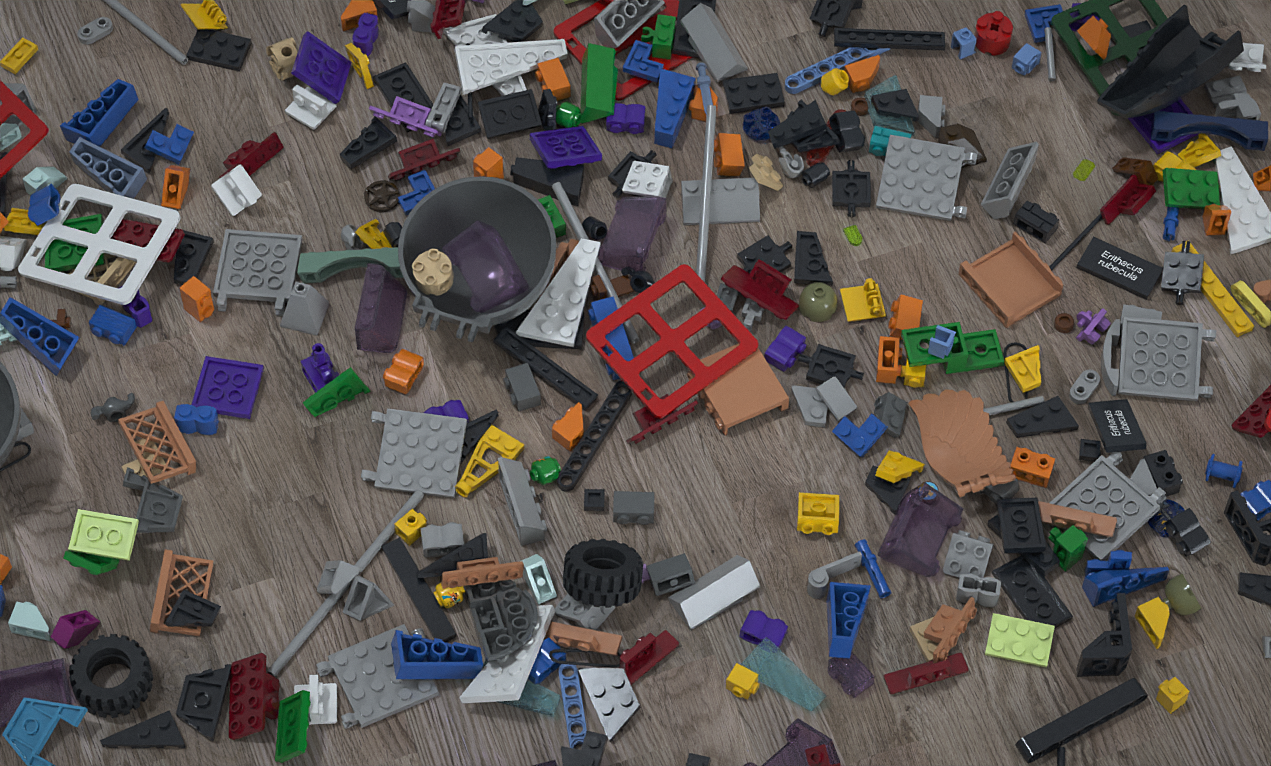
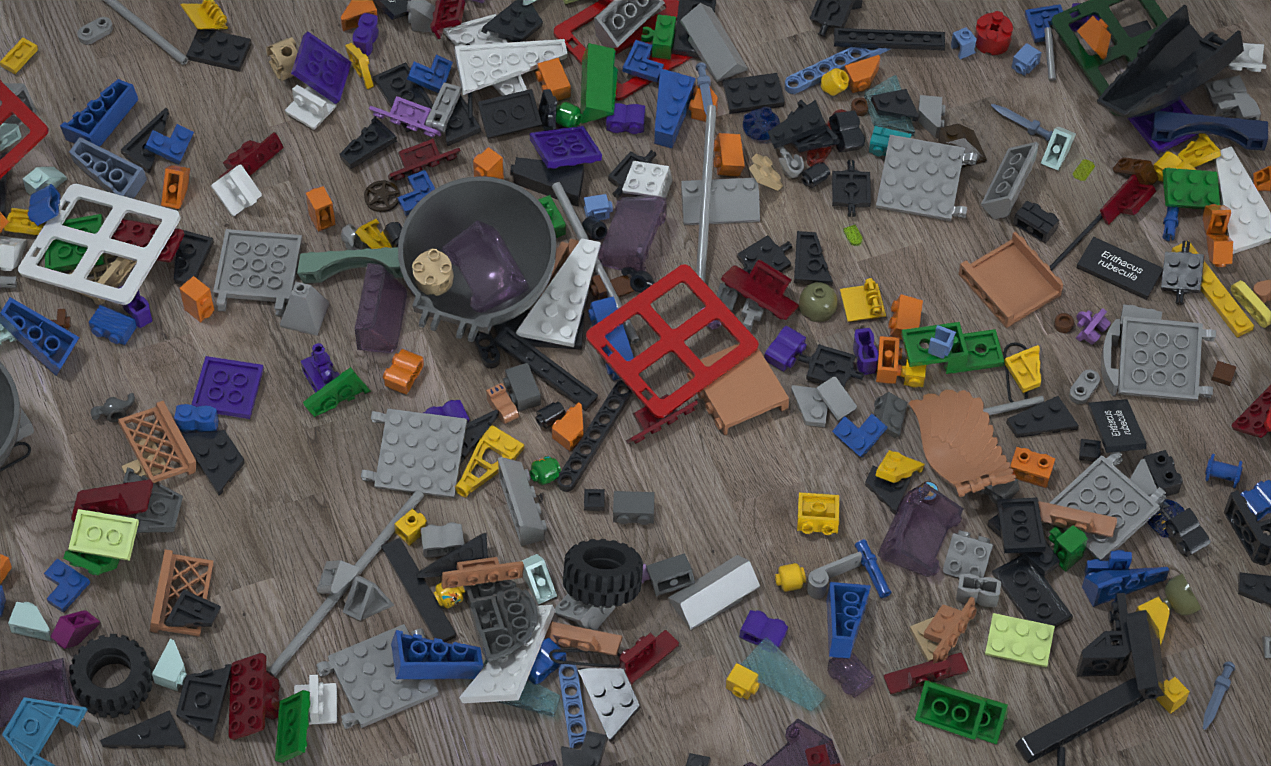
none -> blue plate [44,559,90,613]
none -> dark red bracket [71,479,153,523]
none -> light aqua slope [152,639,187,691]
none -> black wing [182,430,245,496]
none -> orange brick [306,186,336,232]
none -> blue plate [407,55,453,93]
none -> black beam [469,328,500,369]
none -> nougat leg [486,383,519,424]
none -> black brick [535,401,566,429]
none -> medium blue window [584,194,613,220]
none -> yellow head [775,563,806,592]
none -> dark purple brick [853,328,878,375]
none -> green slope [915,680,1008,744]
none -> sand blue sword [991,104,1053,141]
none -> light aqua slope [1041,127,1076,170]
none -> black slope [1126,610,1165,699]
none -> sand blue sword [1203,661,1235,729]
none -> orange slope [1206,234,1233,267]
none -> reddish brown tile [1211,361,1236,386]

